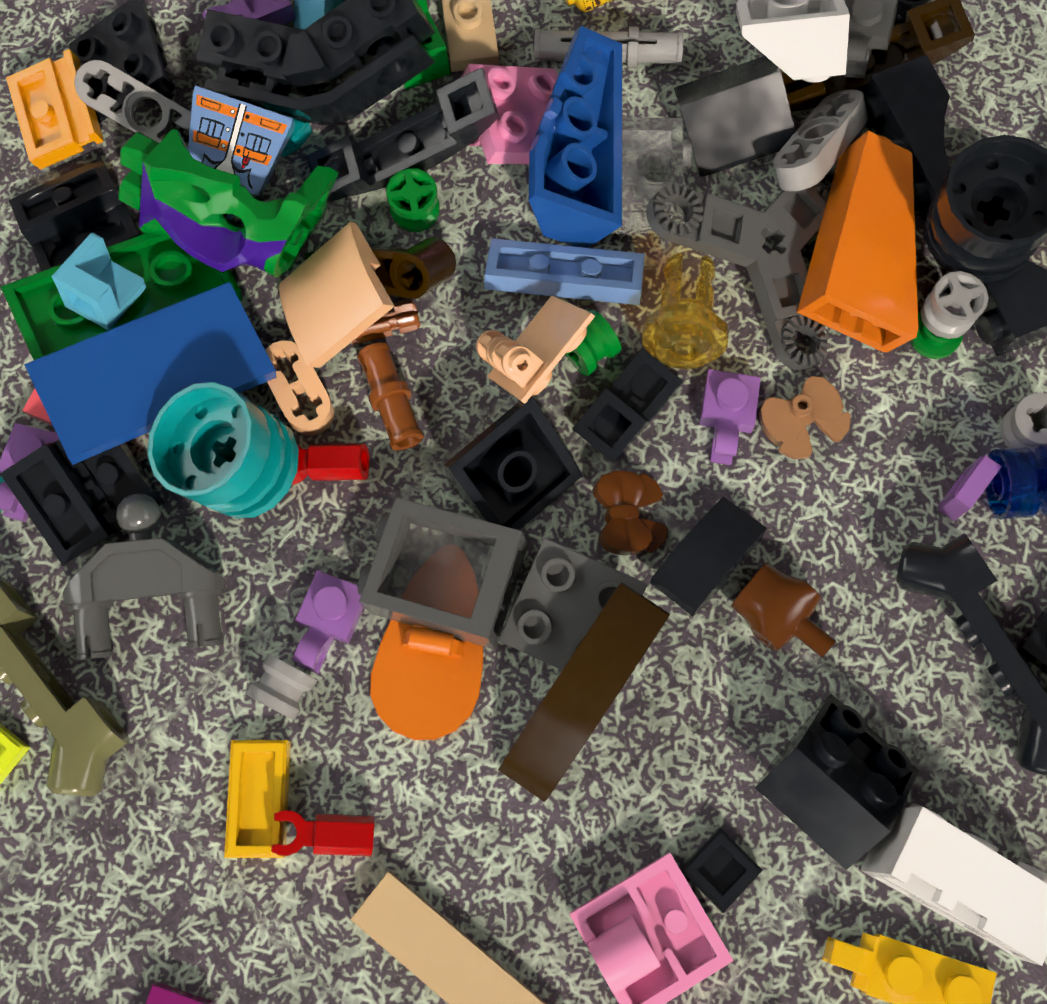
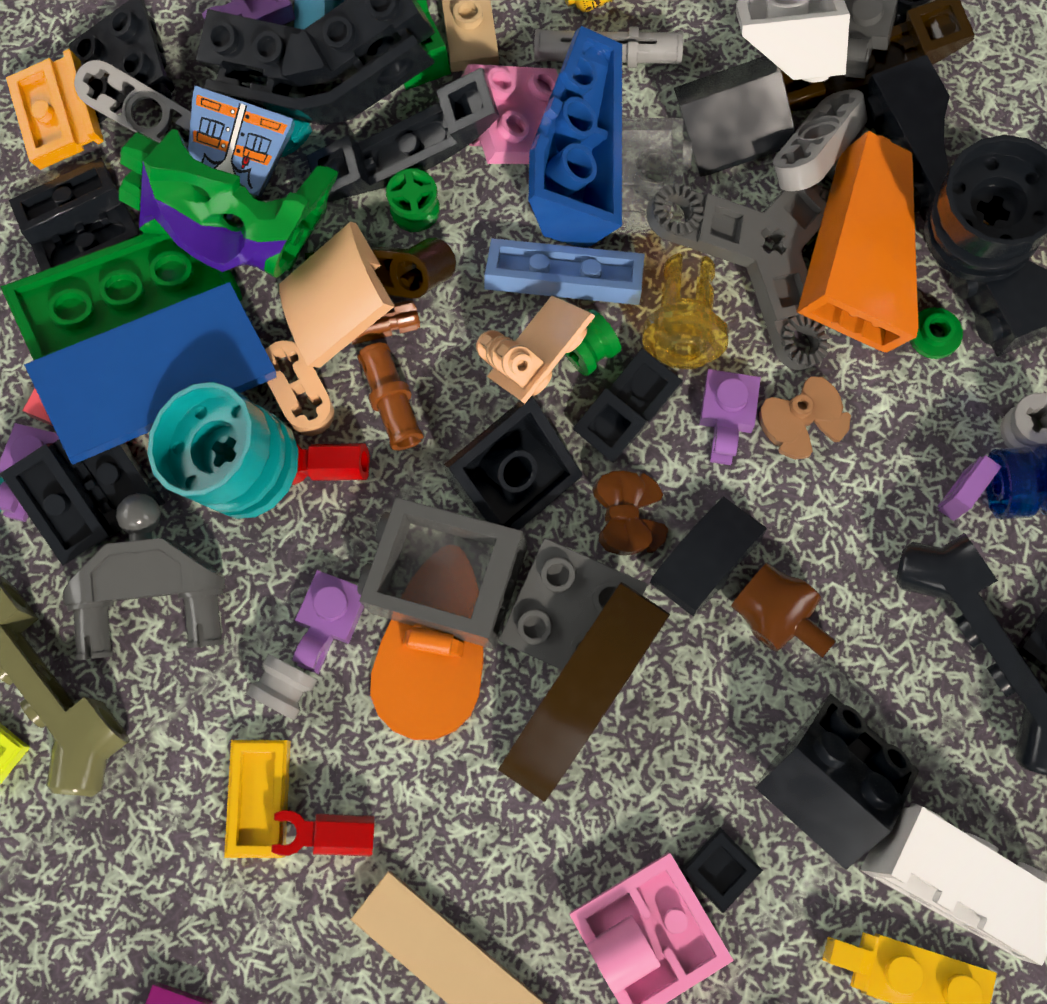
medium azure panel [52,233,146,331] -> none
light grey wheel [920,271,989,339] -> none

